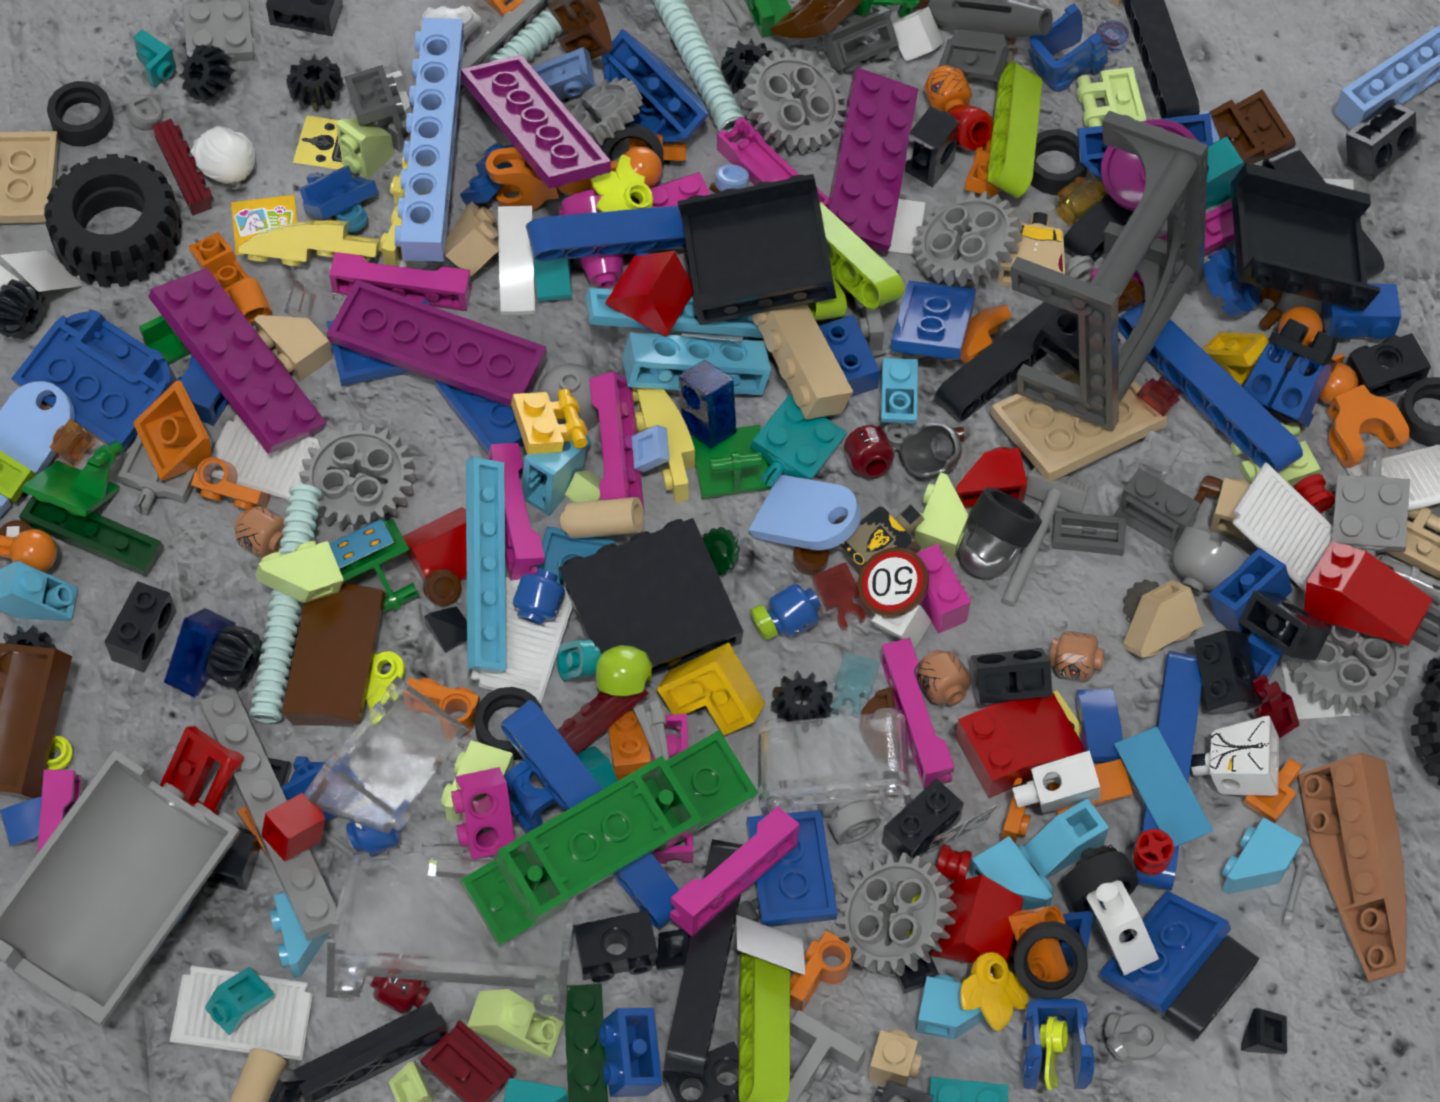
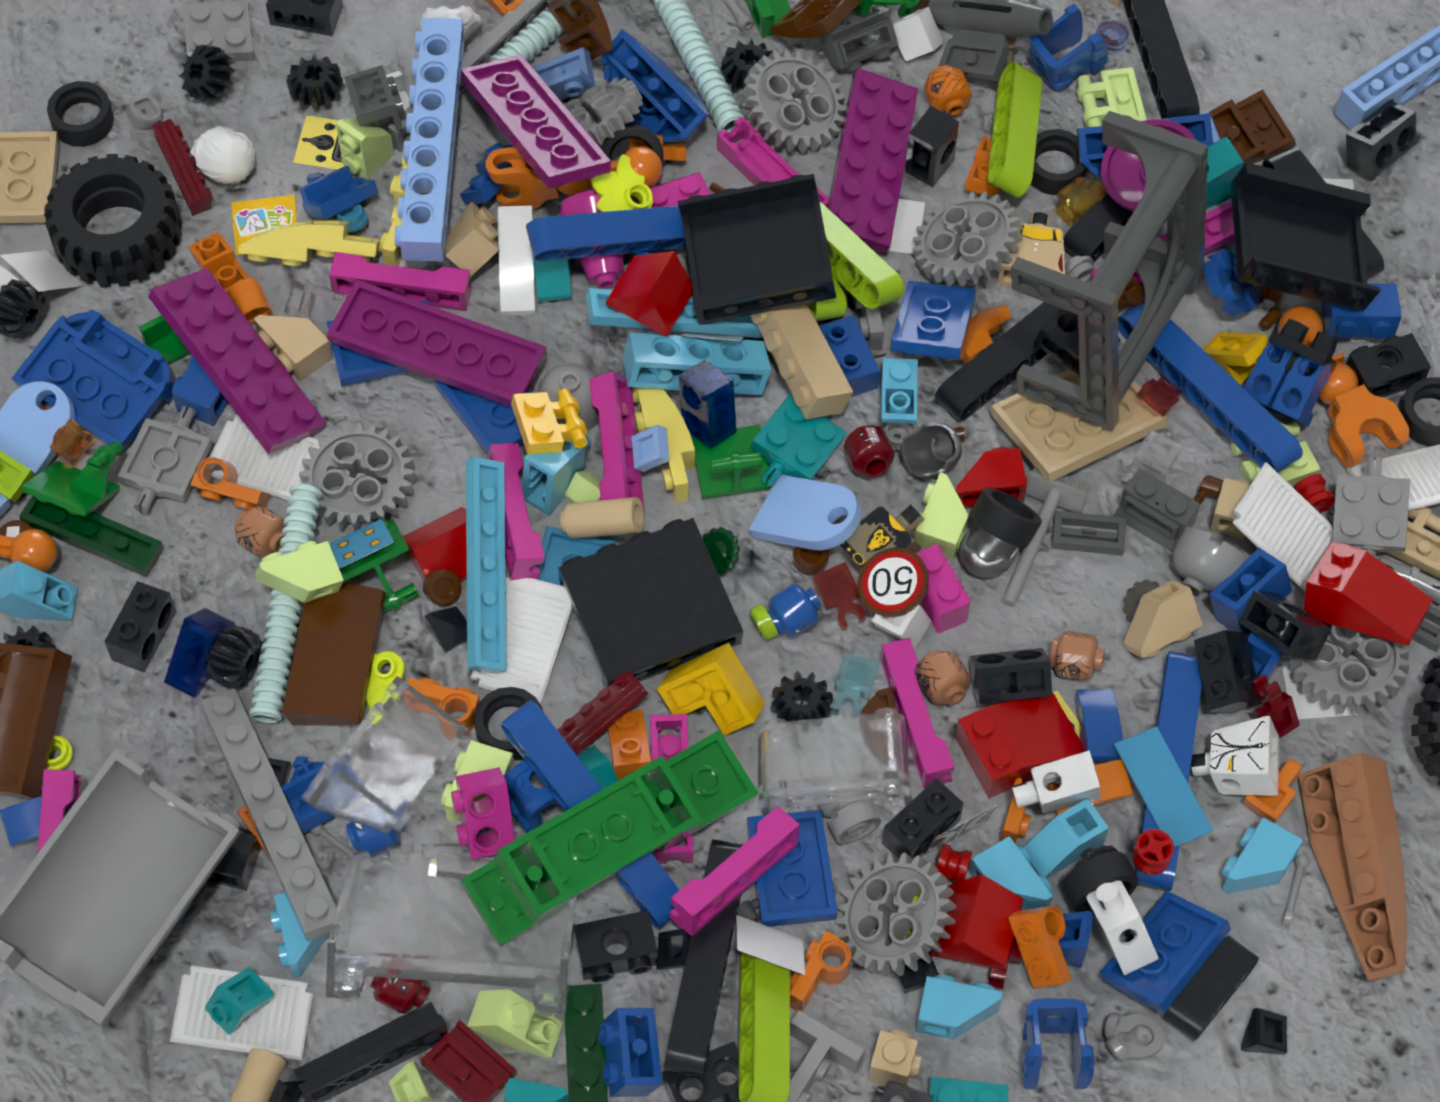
teal bracket [133,29,176,88] -> none
orange slope [133,380,212,480] -> none
red plate [160,726,244,816] -> none
red brick [261,793,325,862] -> none
blue head [512,569,565,625] -> none
teal plate [557,639,601,680] -> none
lime hair [596,645,652,696] -> none
light grey piece [633,697,669,760] -> none
light blue tile [714,164,749,191] -> none
red head [949,104,993,151] -> none
yellow plate [960,952,1028,1031] -> none
black tyre [1014,921,1088,999] -> none
neon yellow plate [1040,1017,1068,1090] -> none

